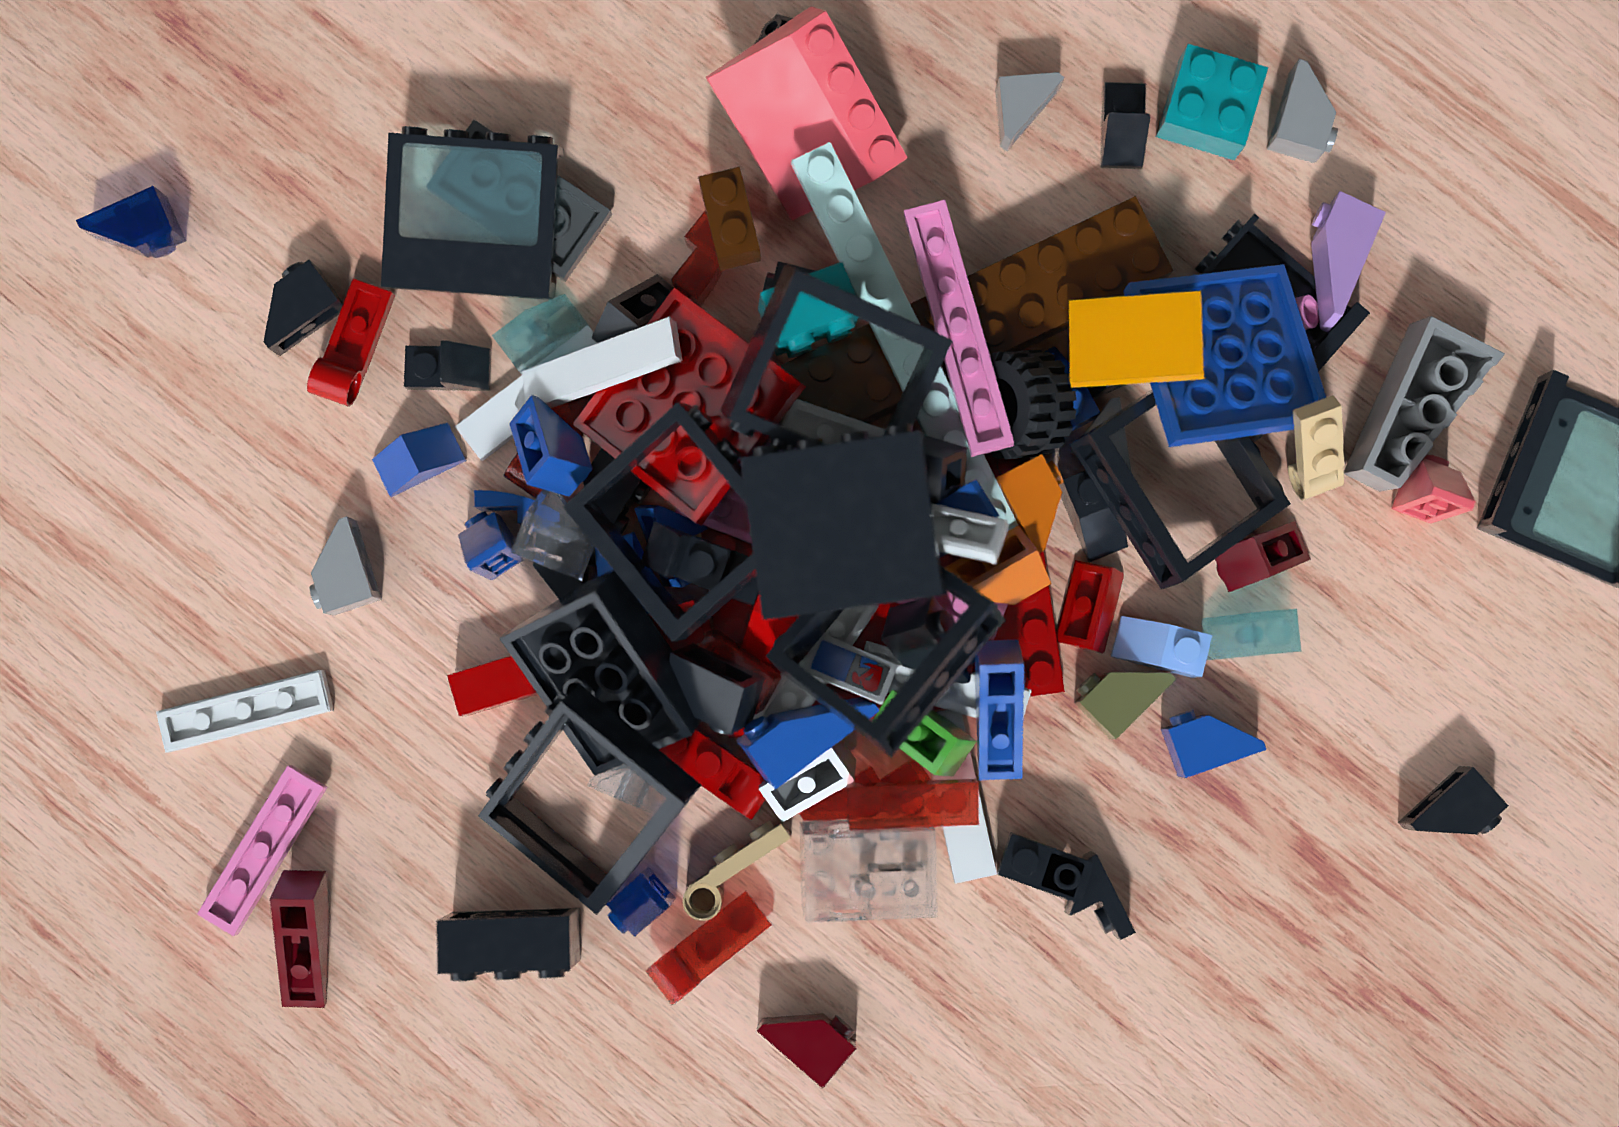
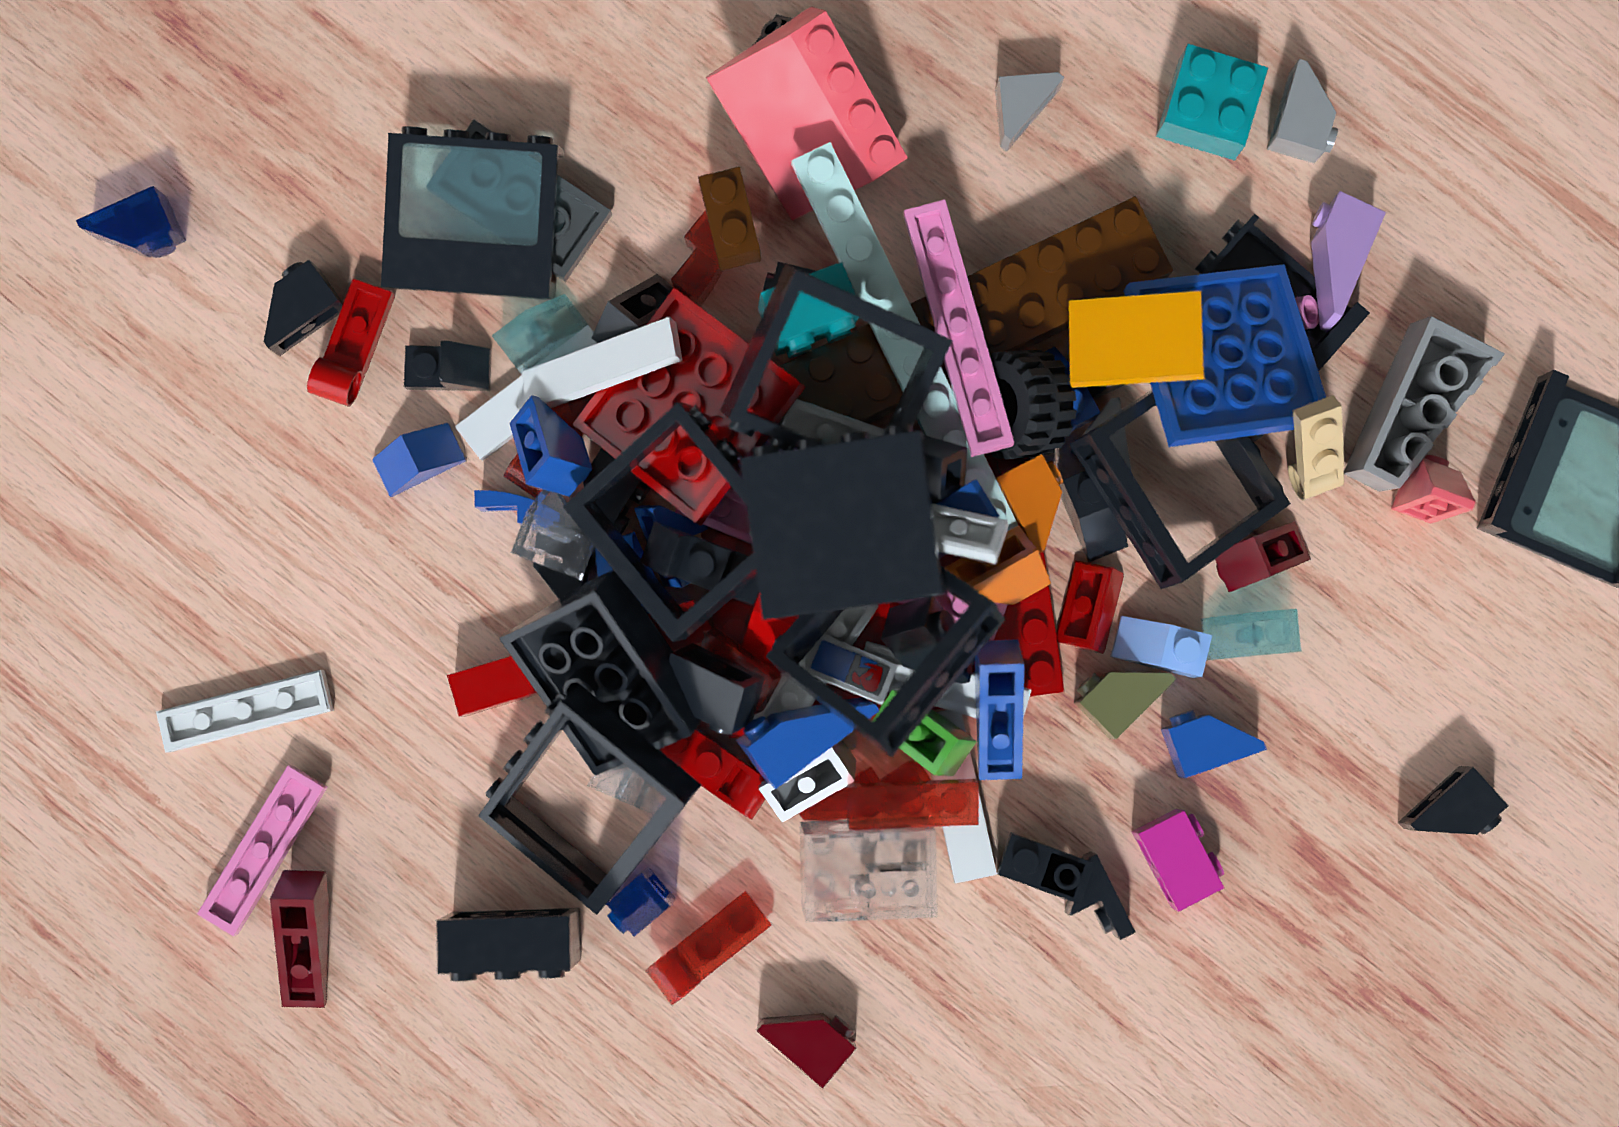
light grey slope [309,516,382,616] -> none
blue slope [458,511,527,580] -> none
tan plate [683,820,791,921] -> none
black slope [1100,82,1150,169] -> none
none -> dark pink brick [1131,808,1224,912]

